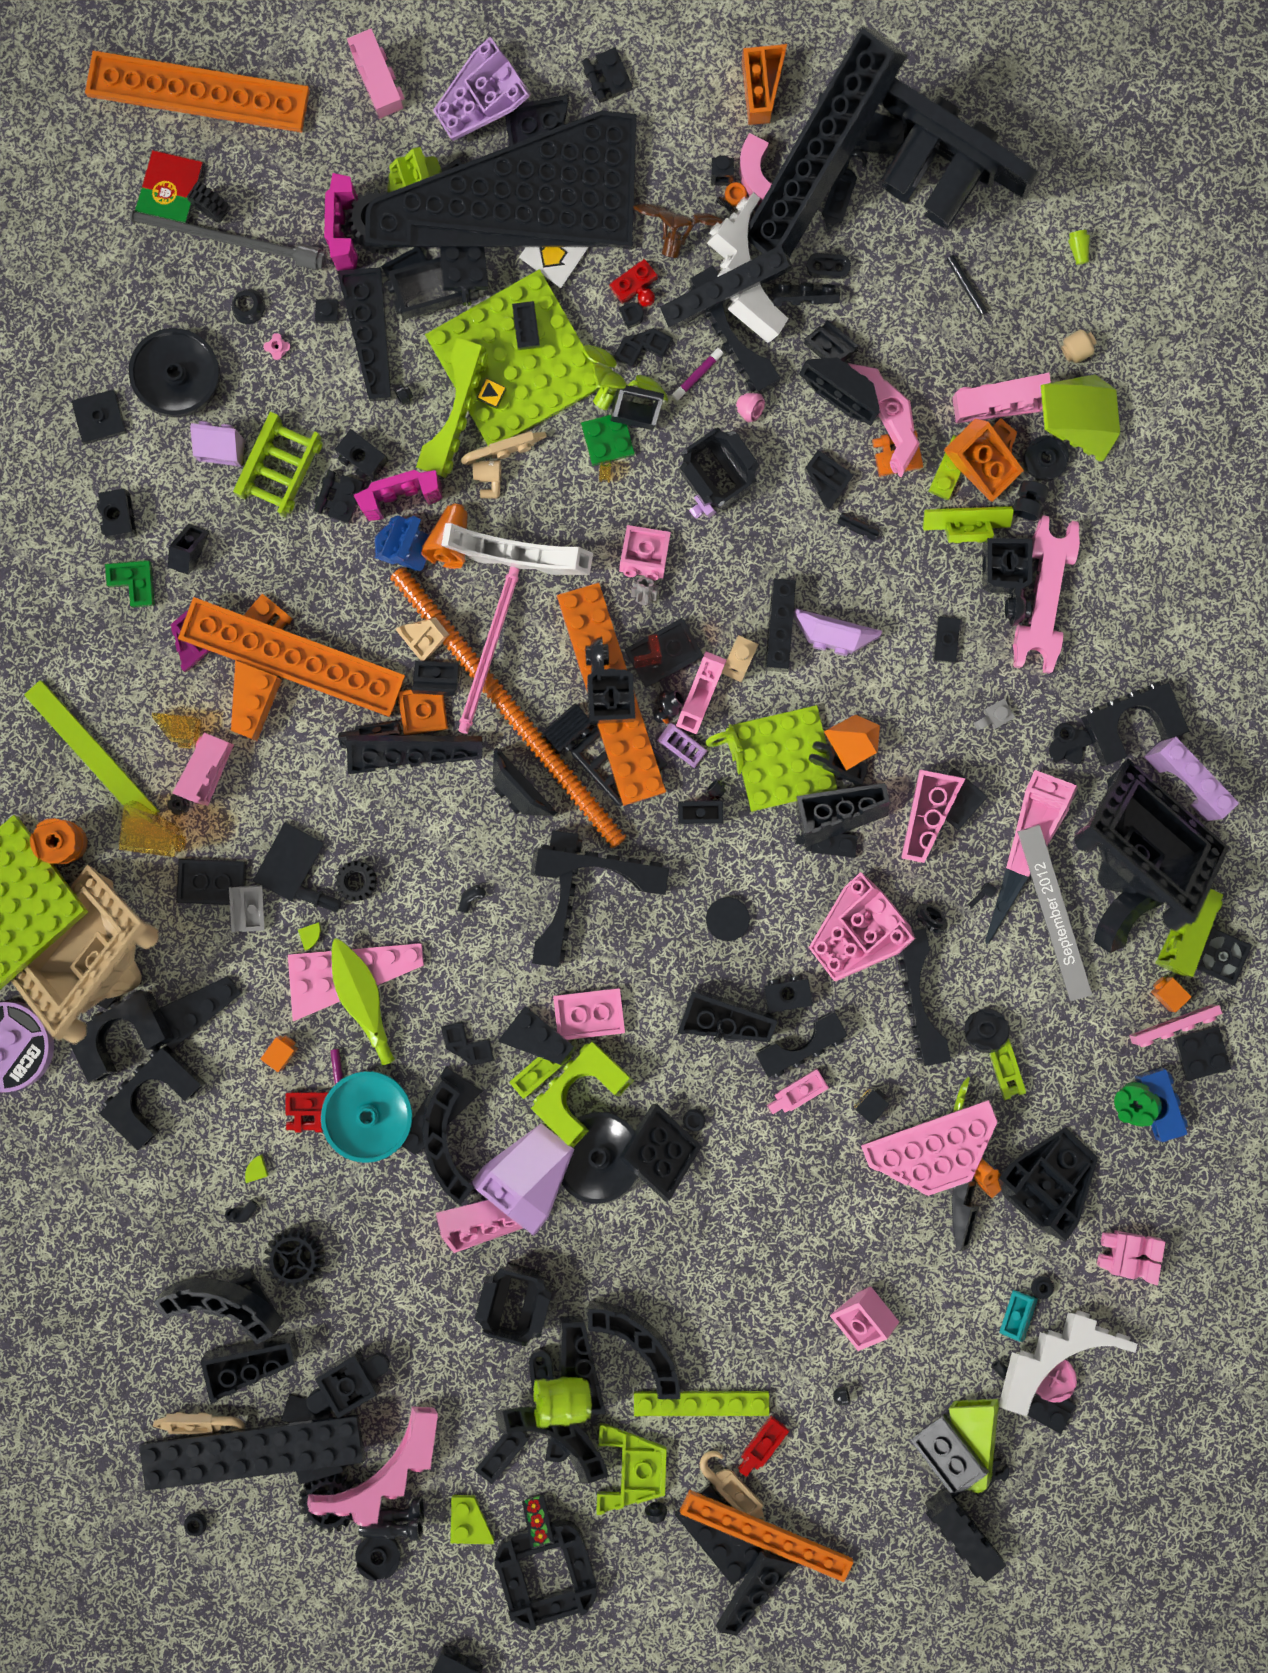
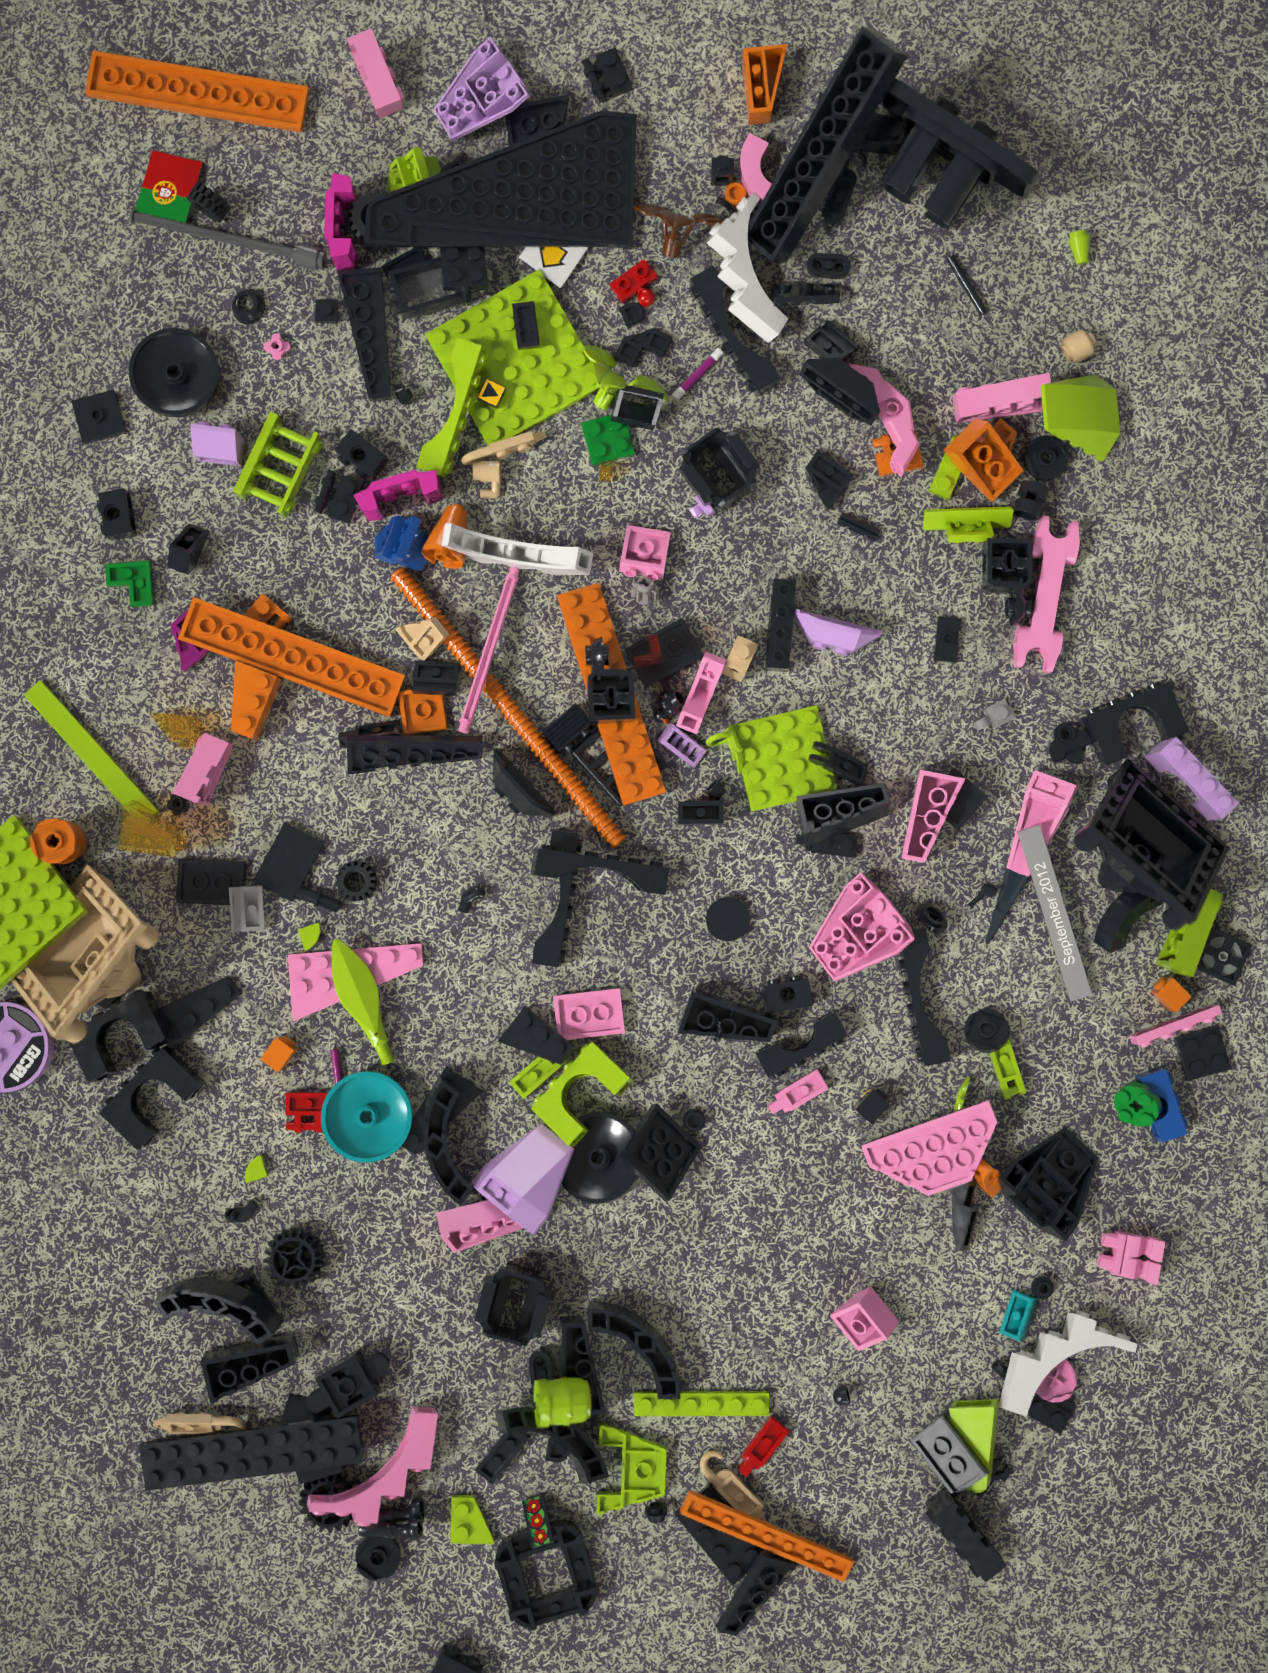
black plate [184,1512,207,1536] -> none
black tile [441,1022,494,1066] -> none
black arch [660,245,794,330] -> none
bright pink cone [736,393,765,423] -> none
orange slope [824,714,880,770] -> none

